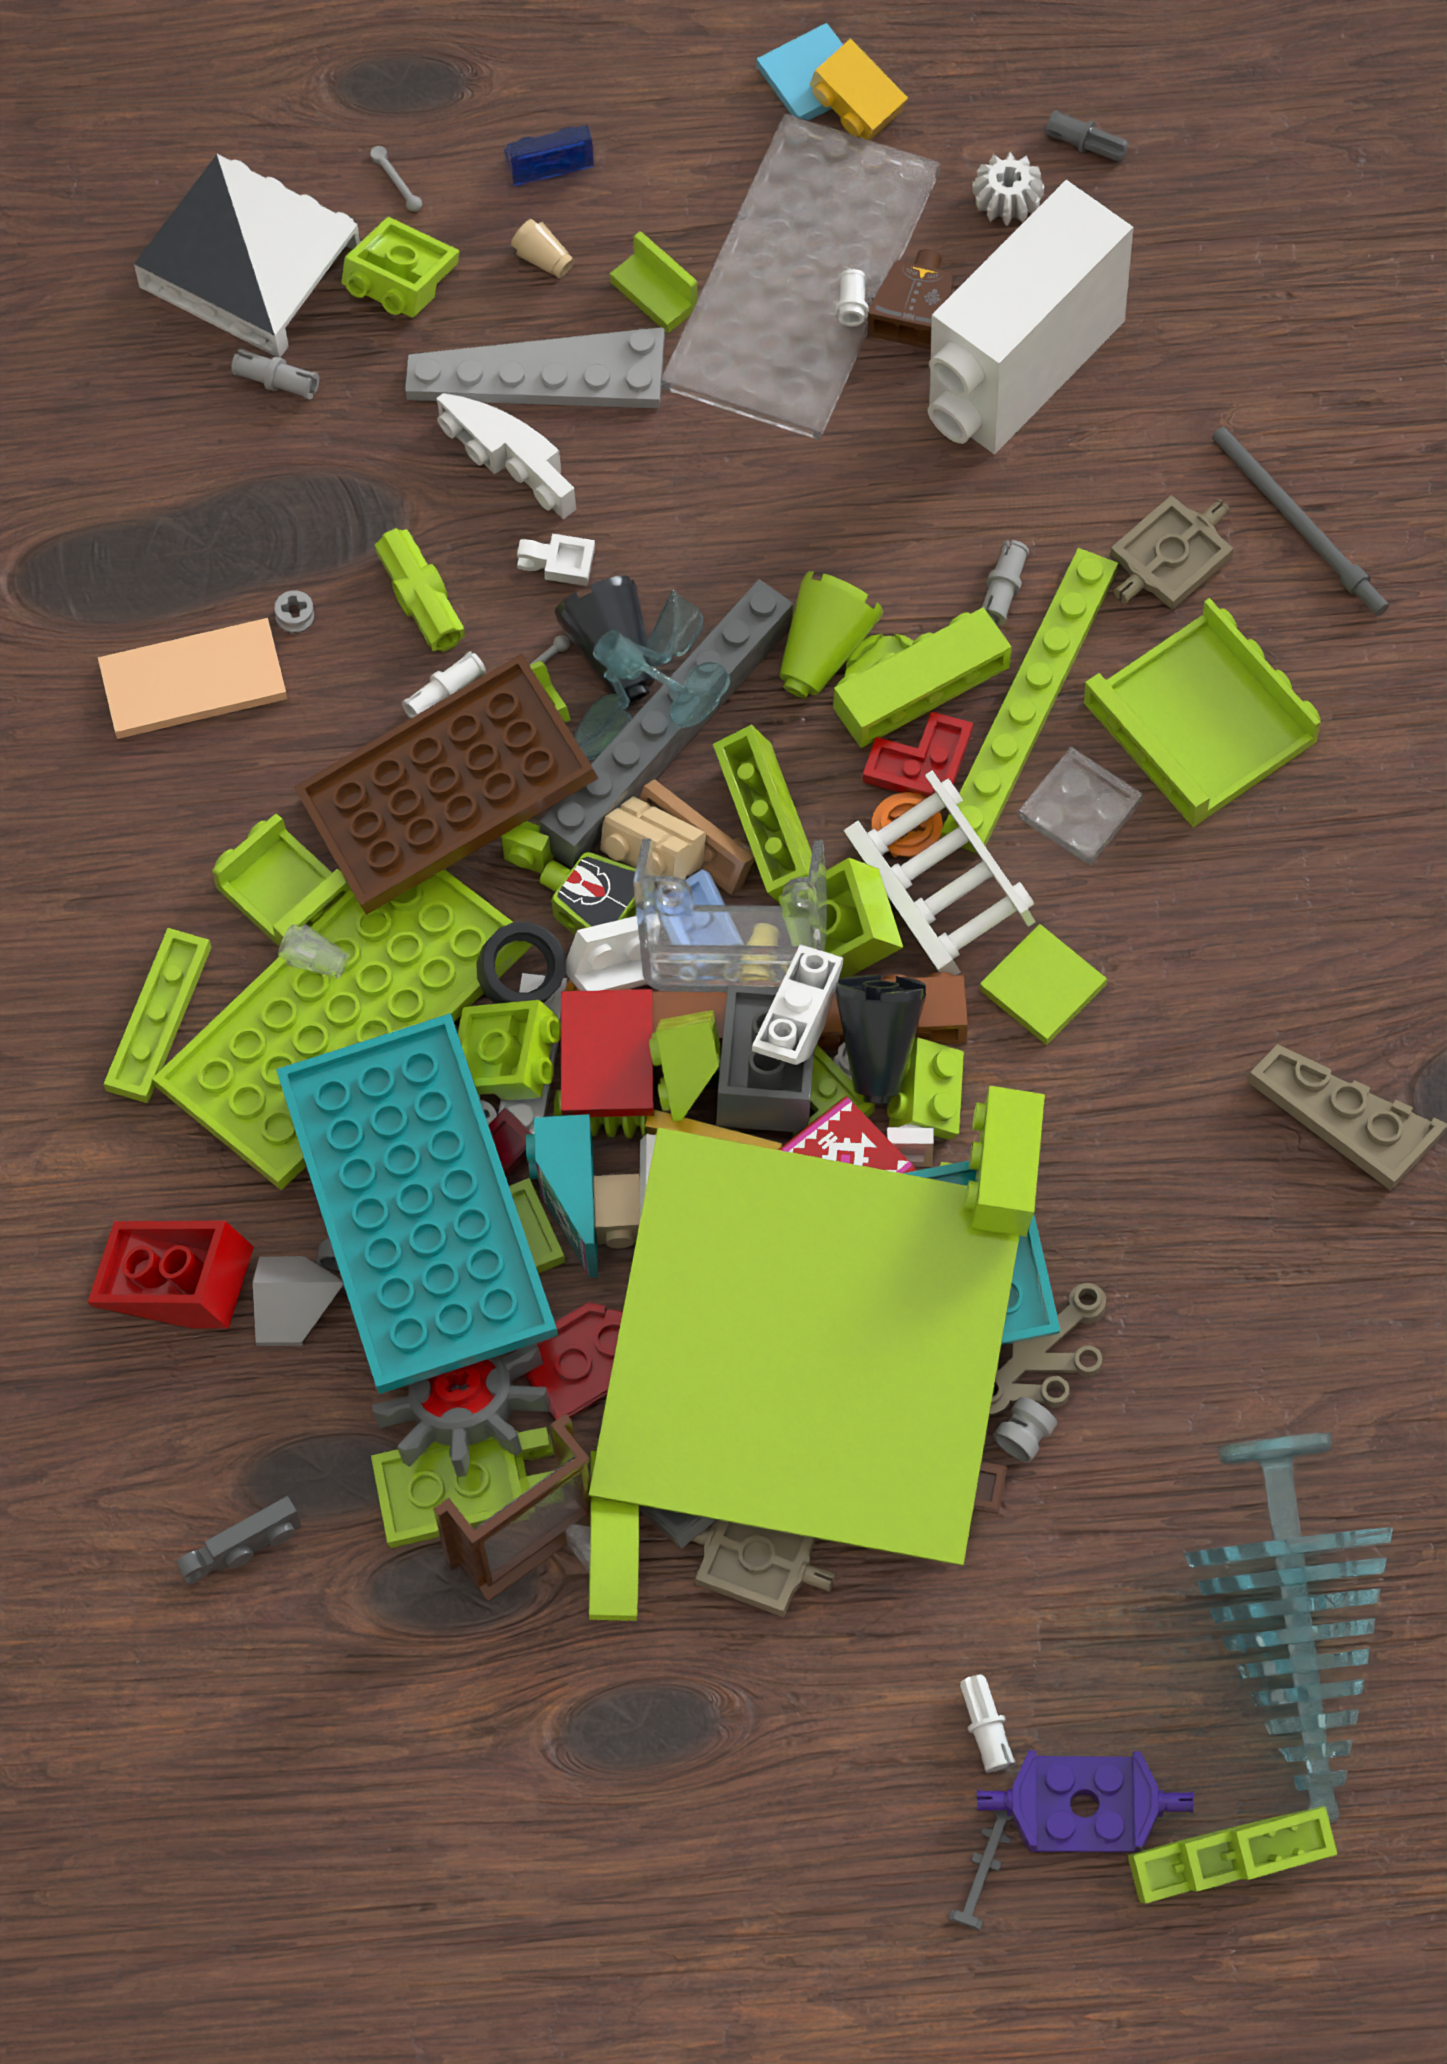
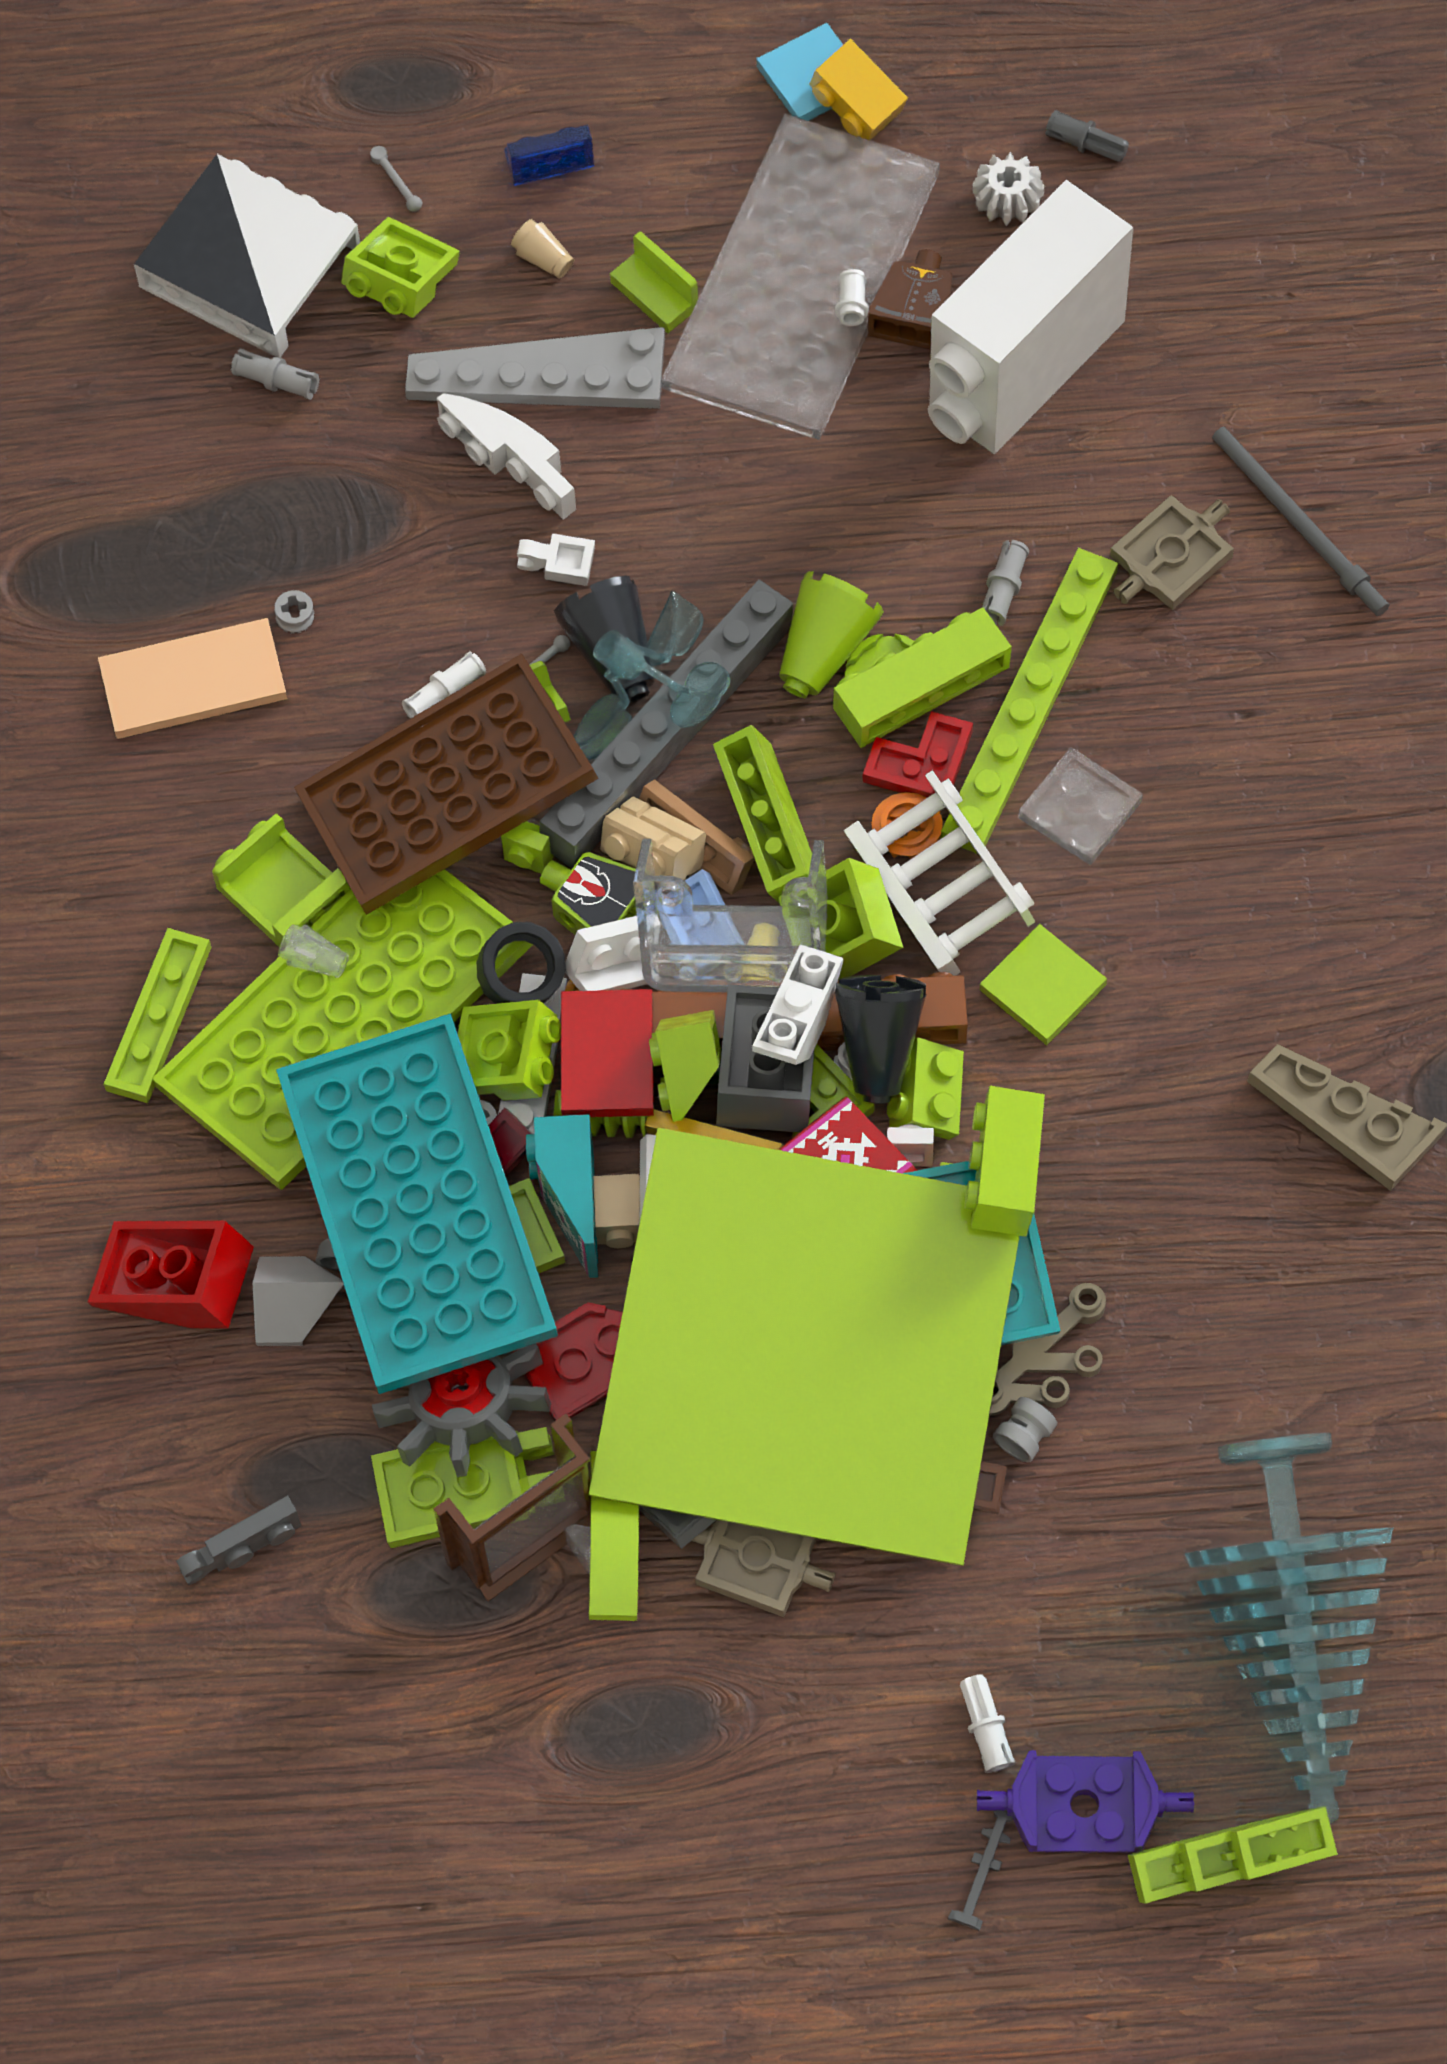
lime piece [374,528,466,652] -> none
lime panel [1084,598,1321,827] -> none

